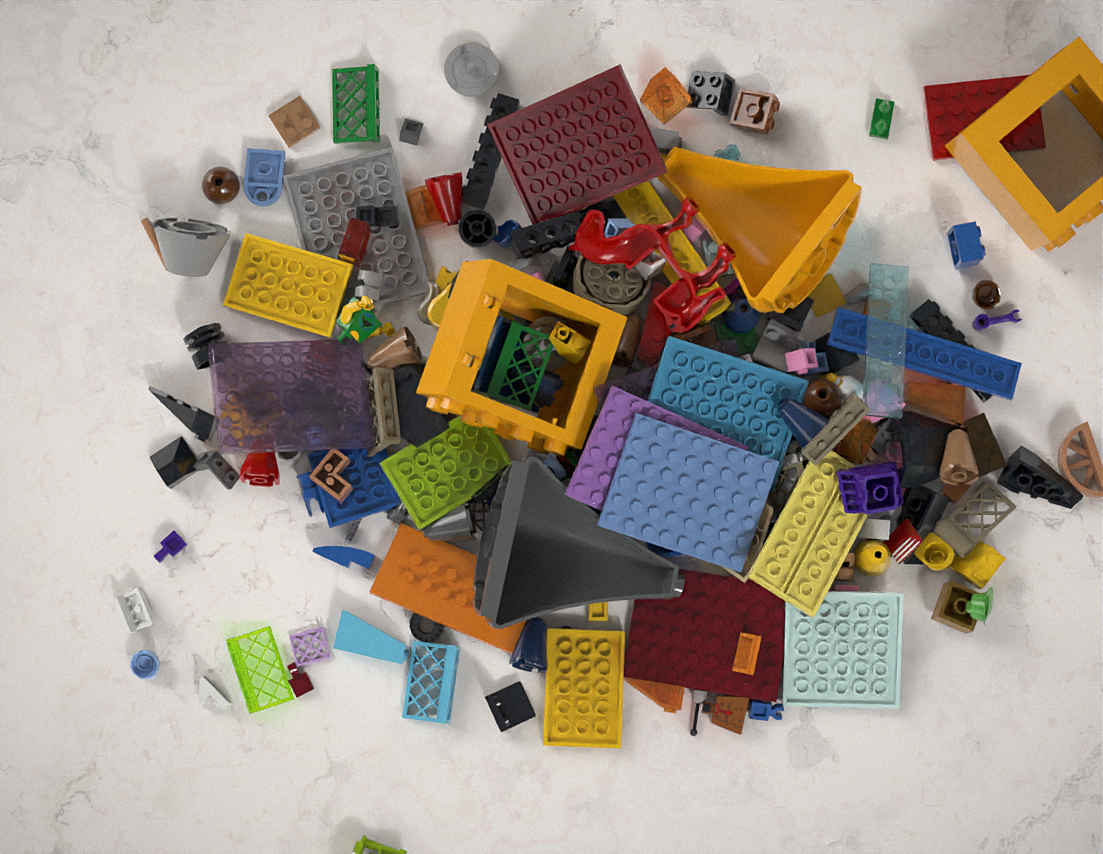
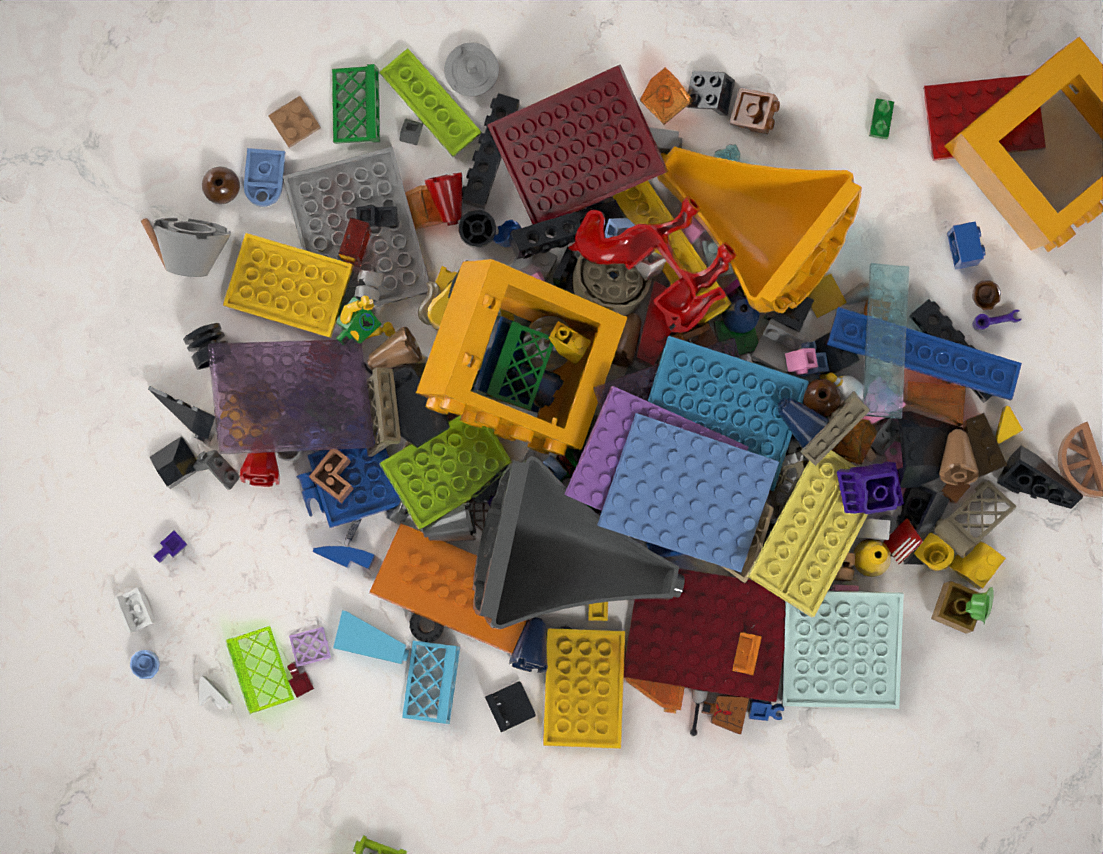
none -> lime plate [379,48,481,157]
none -> yellow slope [995,405,1023,444]

